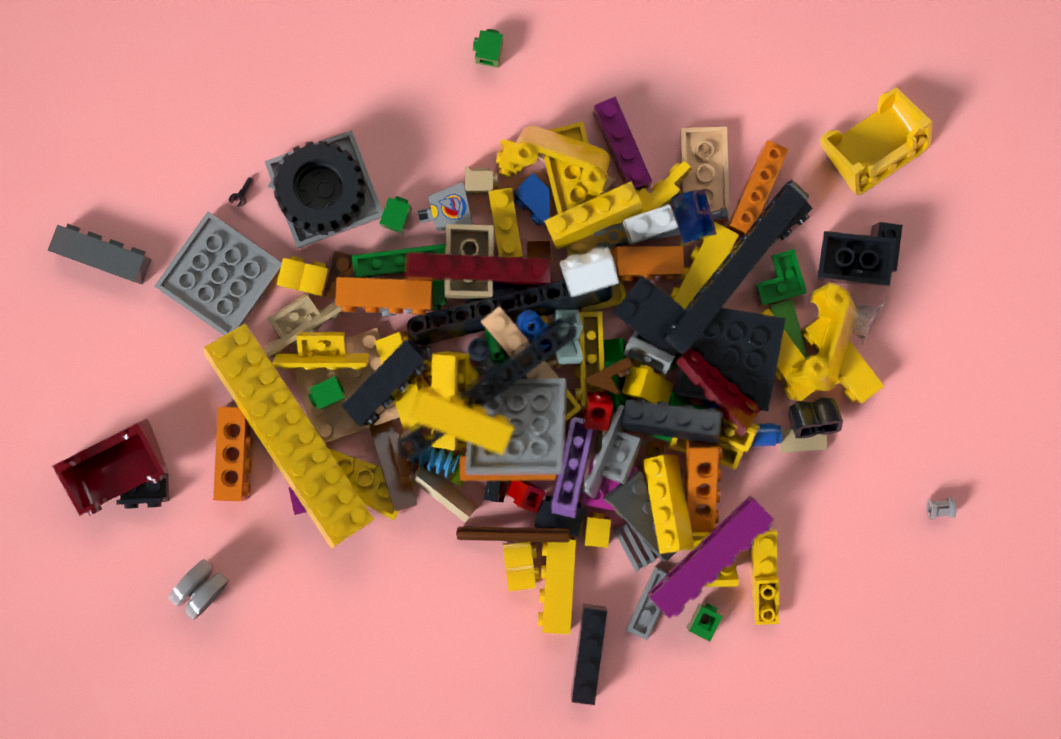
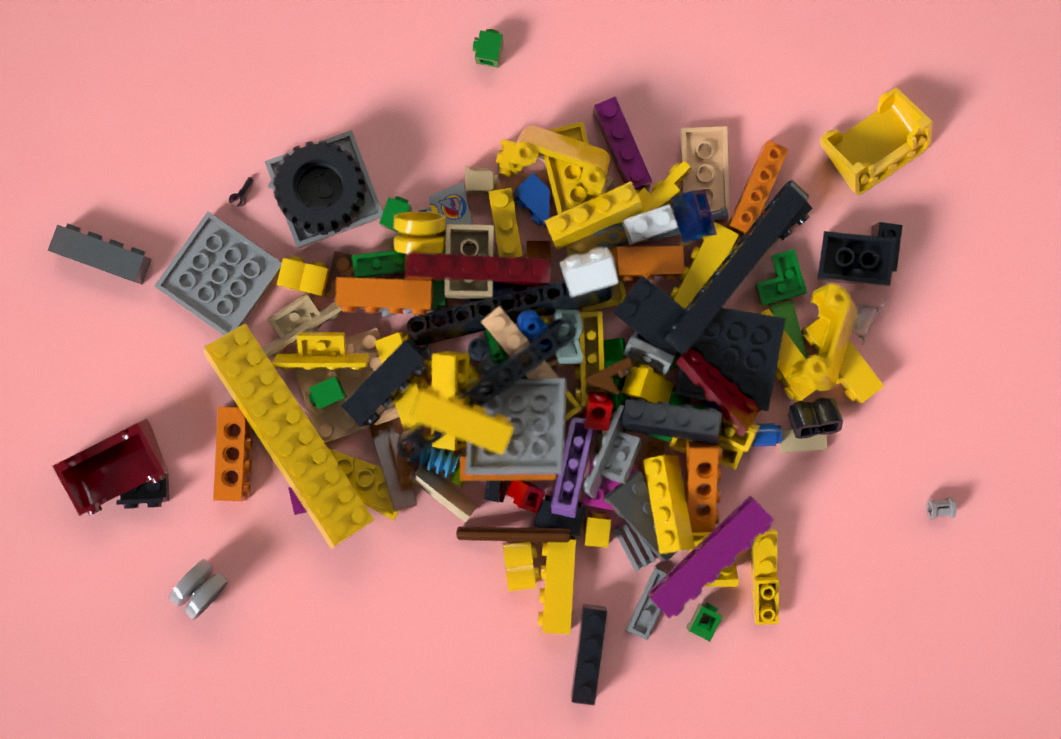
none -> yellow wheel [394,212,446,254]

